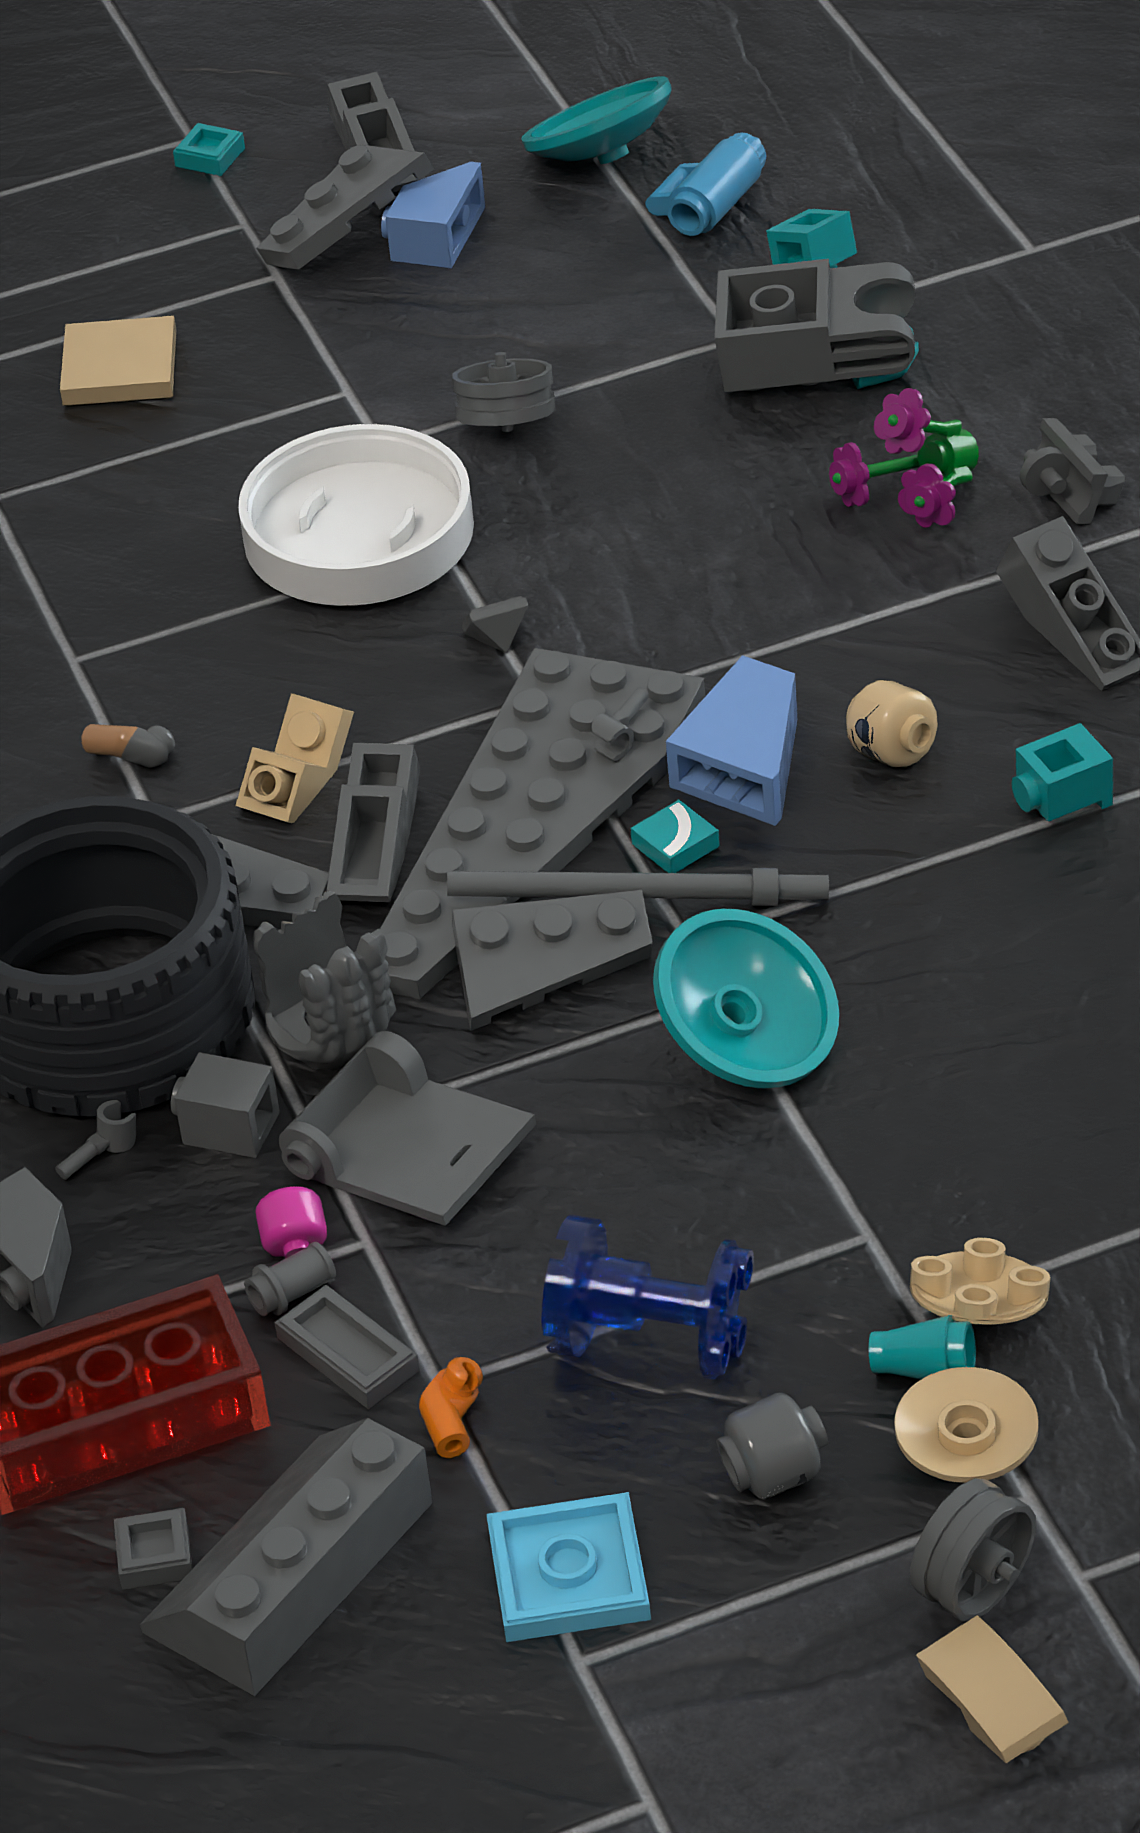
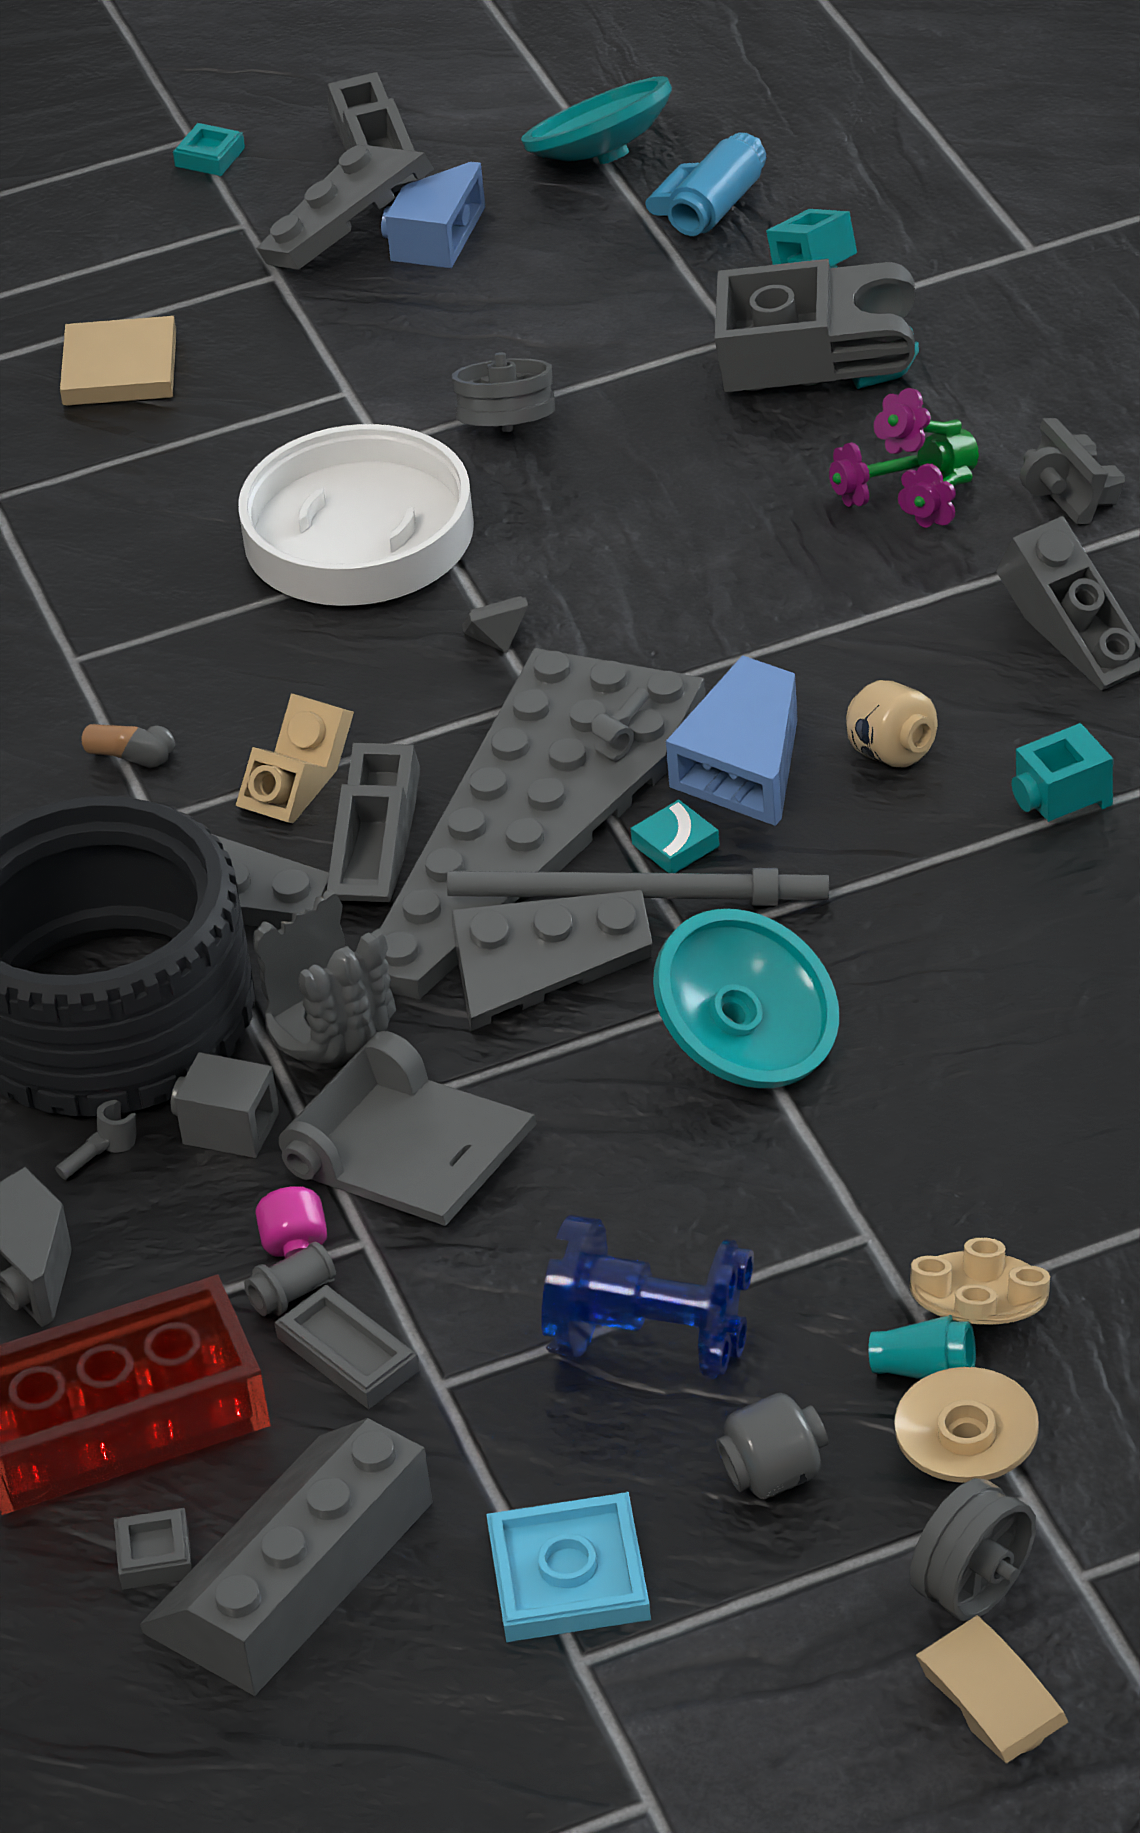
orange arm [419,1357,483,1458] -> none

